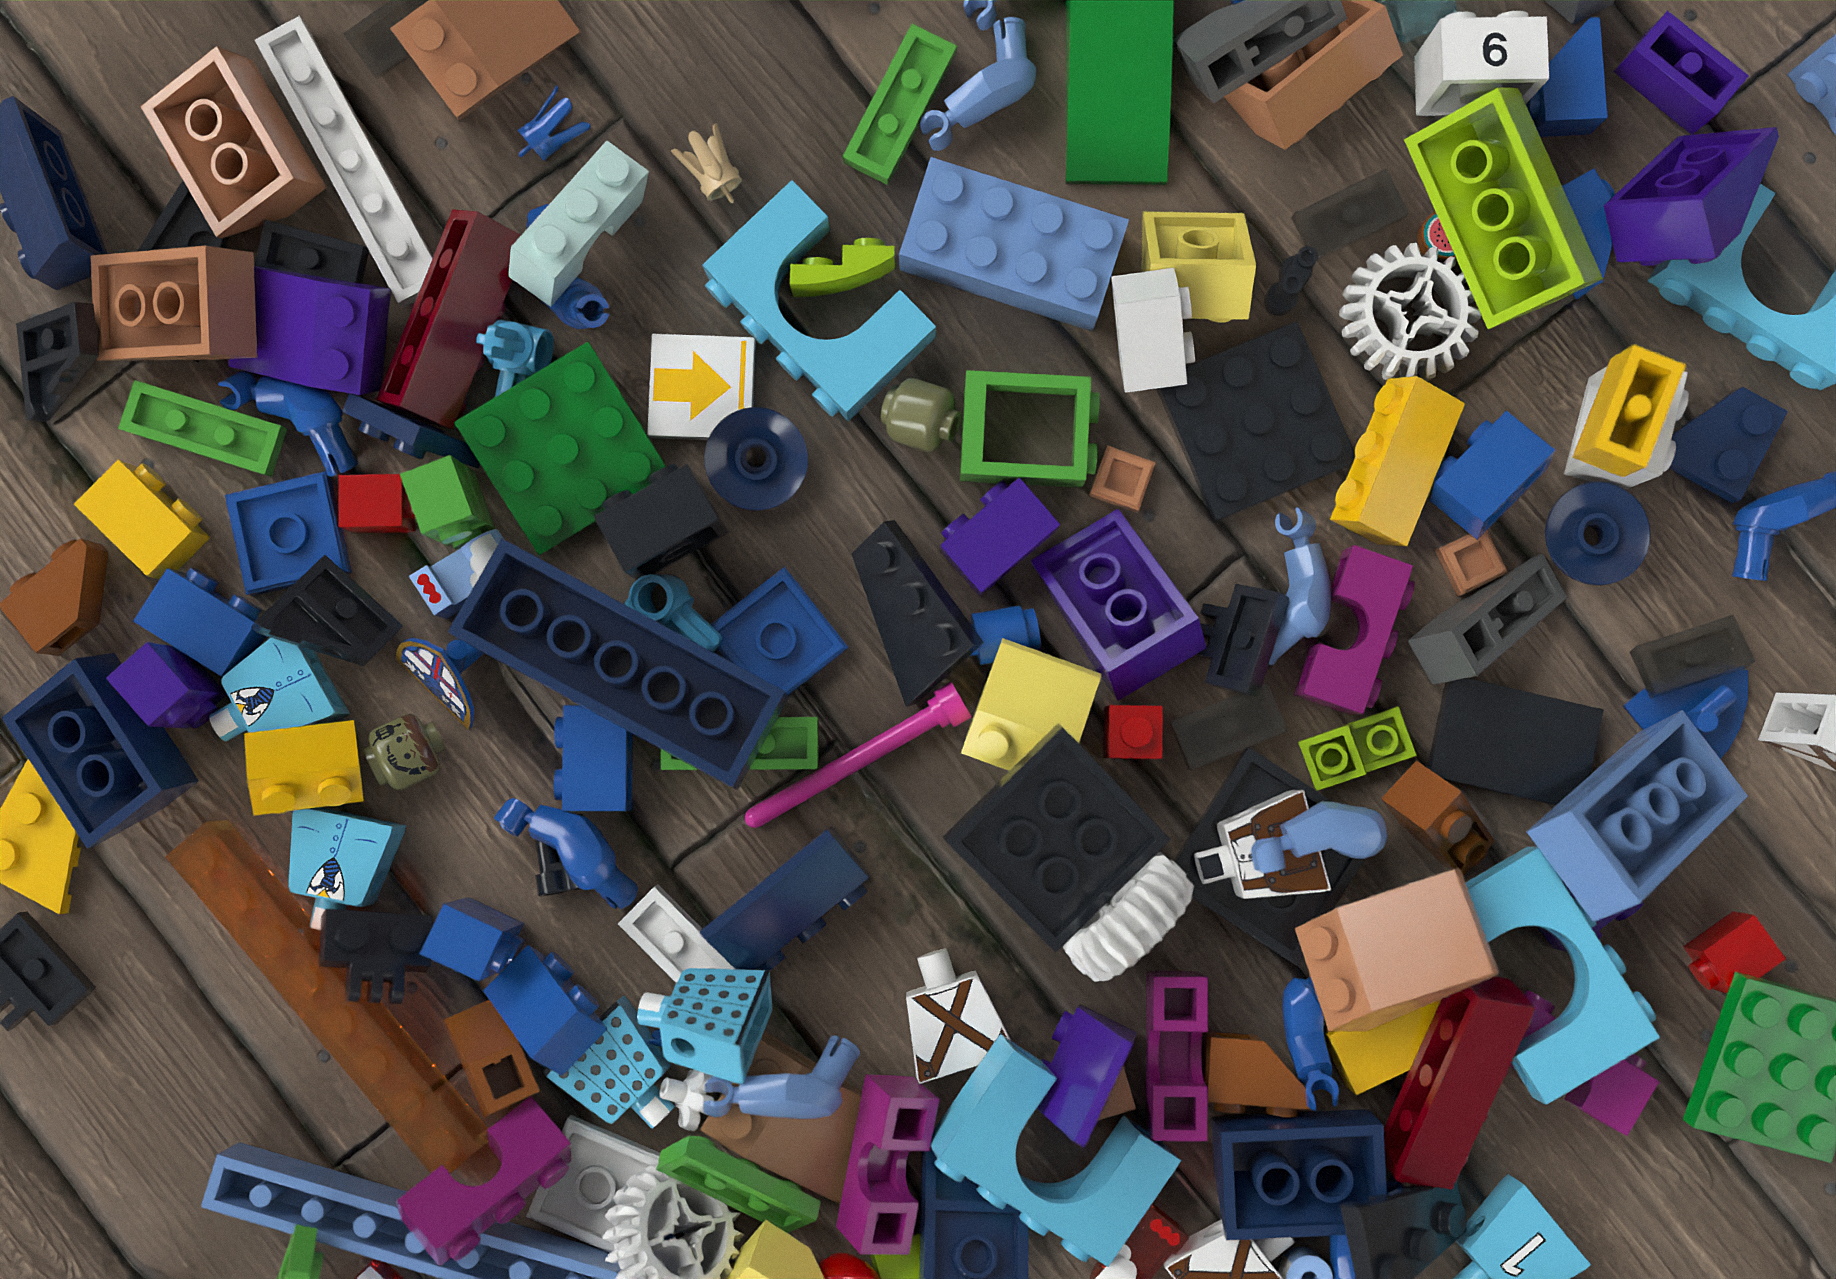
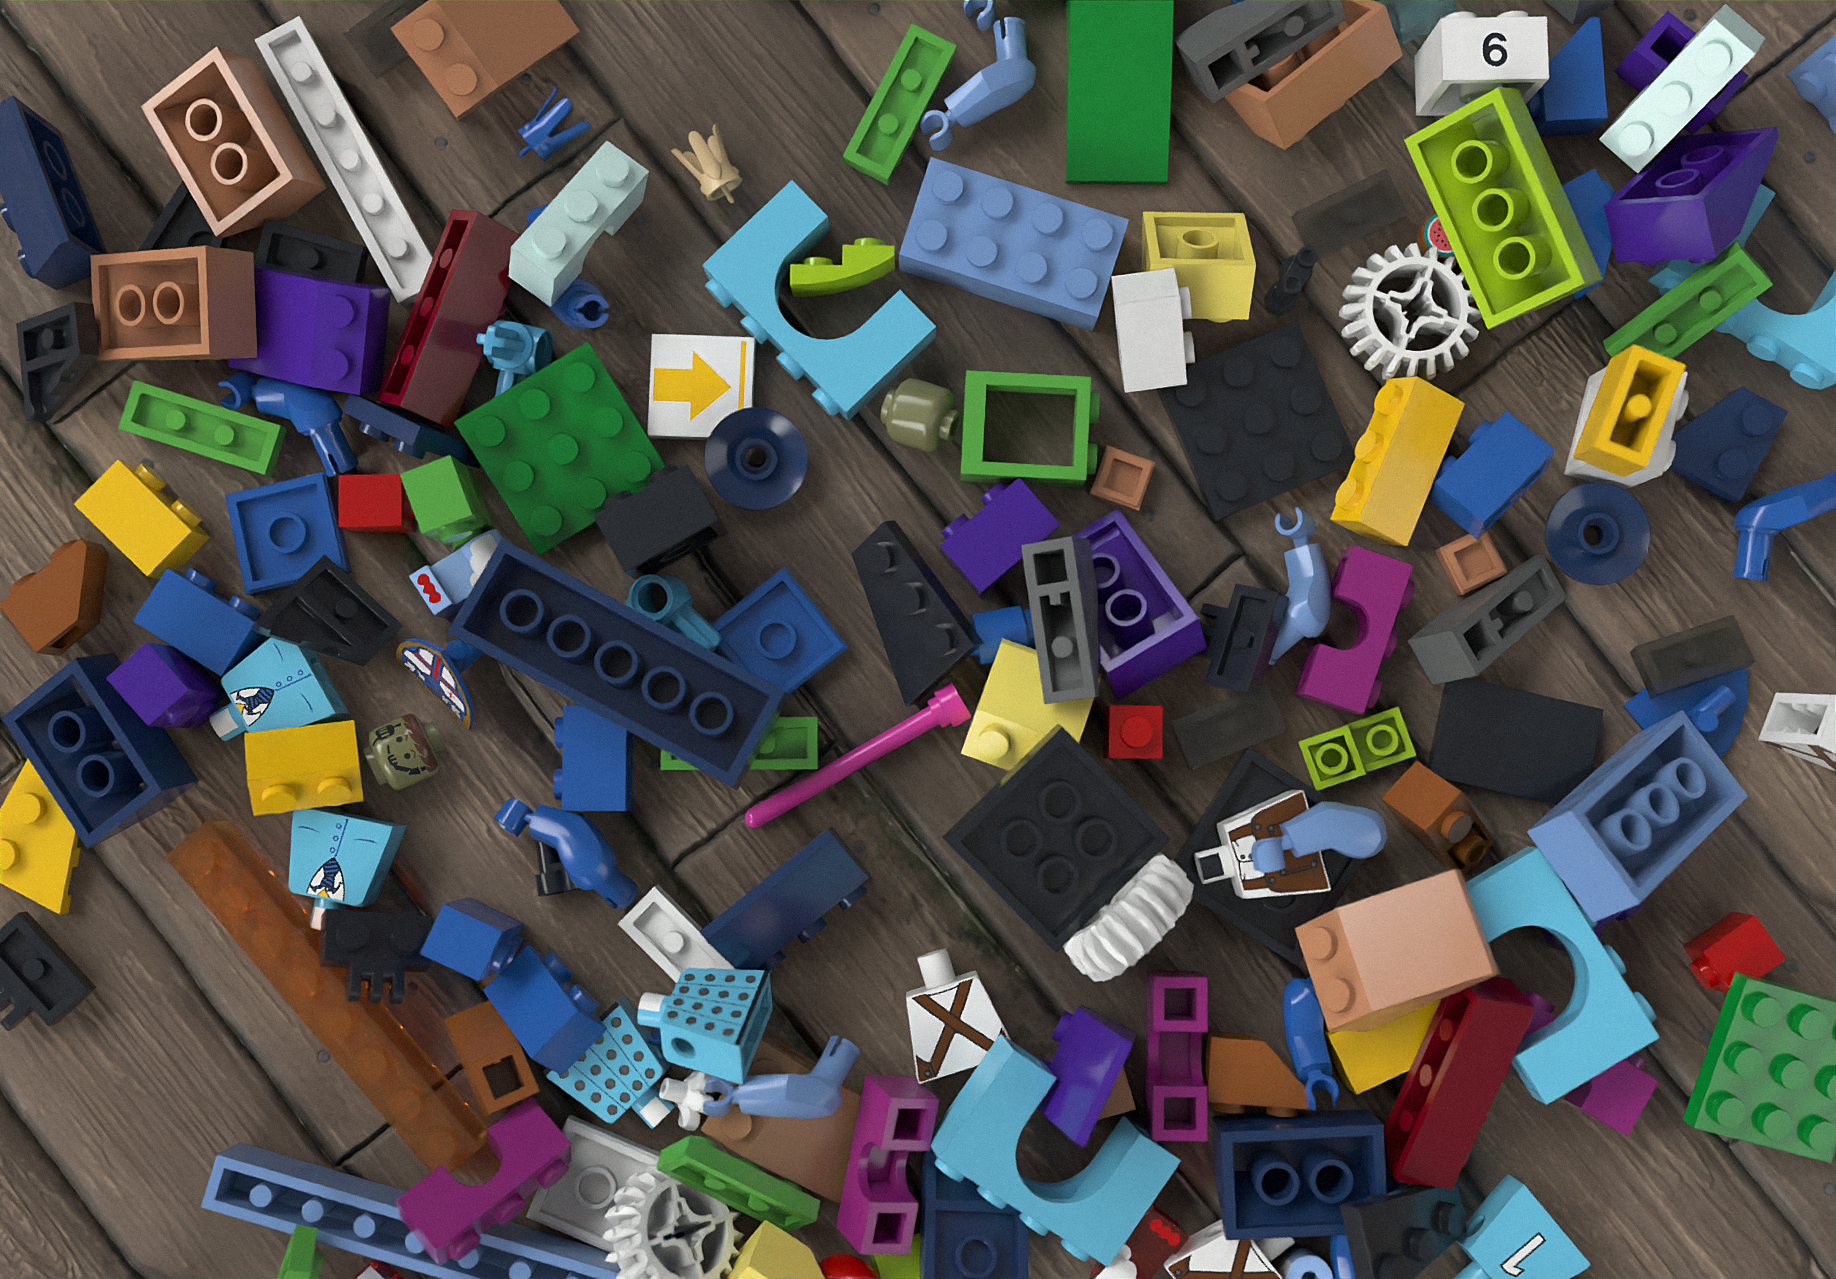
none -> dark grey slope [1021,536,1099,704]
none -> light aqua arch [1599,4,1765,173]
none -> bright green plate [1603,240,1773,359]

